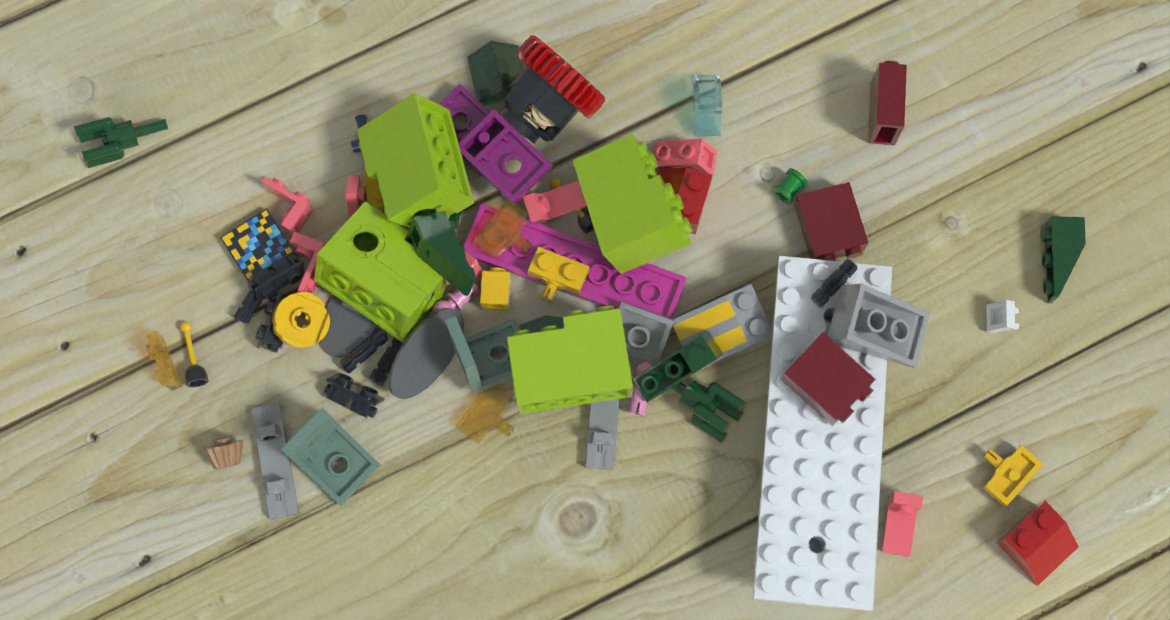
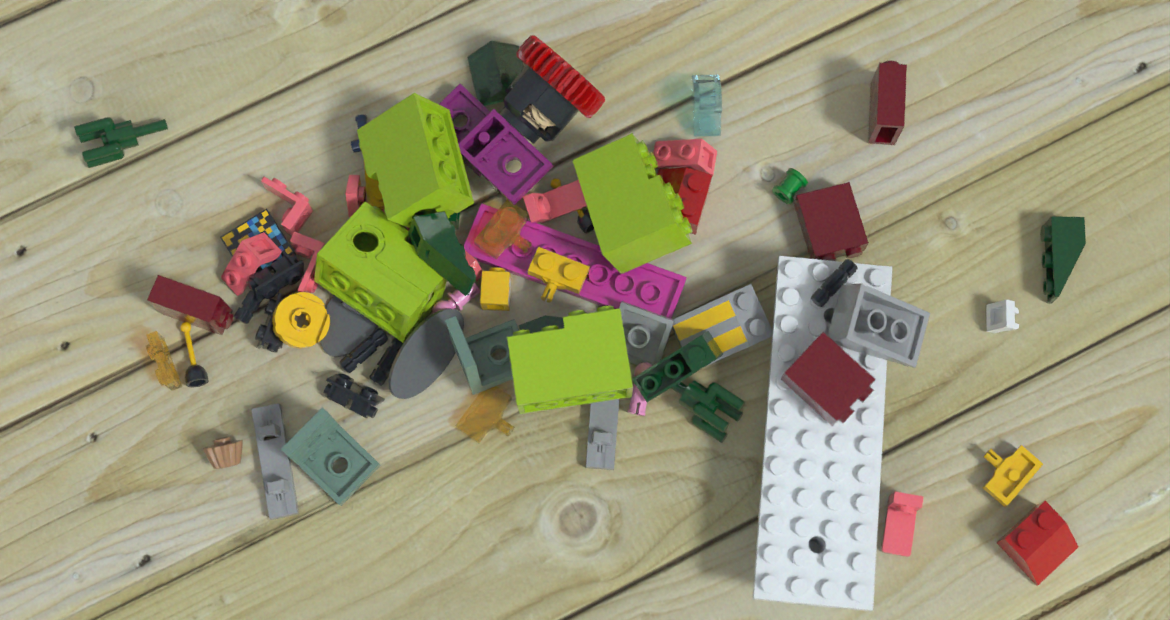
none -> dark red brick [147,275,233,335]
none -> coral bracket [221,233,282,296]

